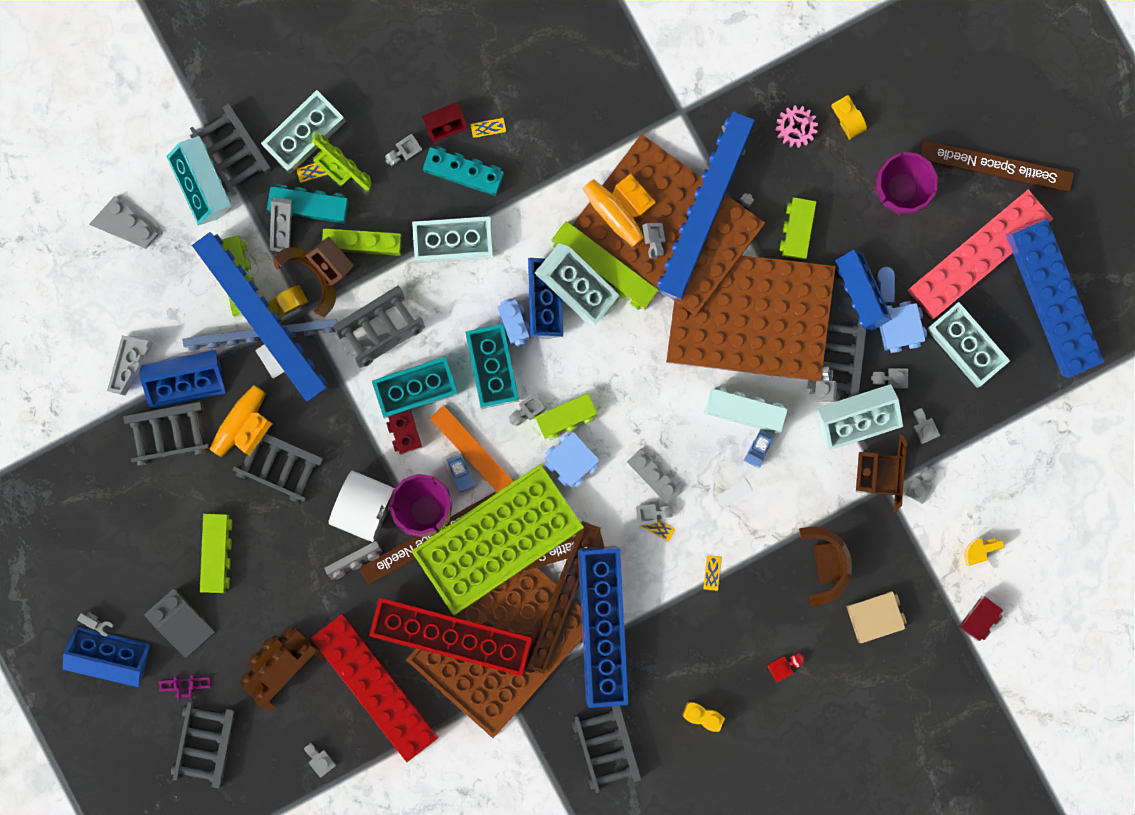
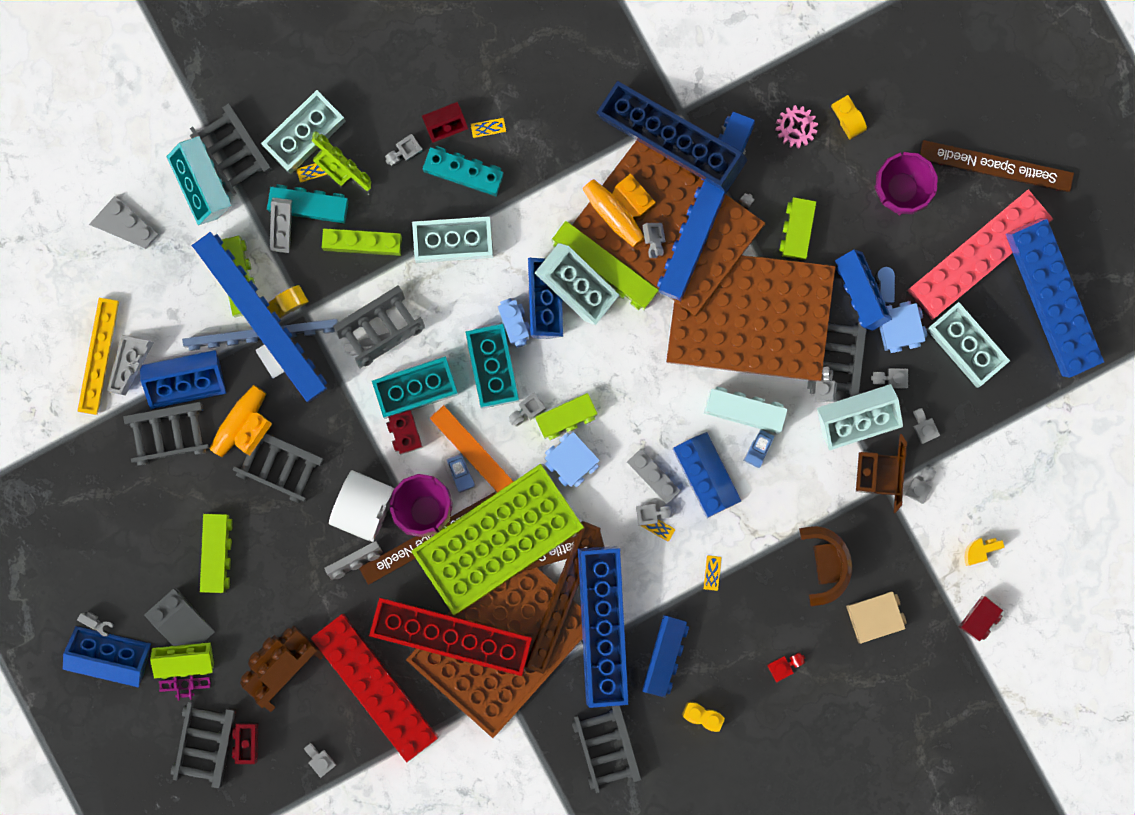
reddish brown piece [273,236,354,317] -> none
none -> yellow plate [77,298,119,415]
none -> lime brick [150,643,214,679]
none -> dark red brick [232,723,258,764]
none -> dark blue brick [597,81,748,193]
none -> blue slope [642,615,689,697]
none -> blue slope [672,432,742,518]

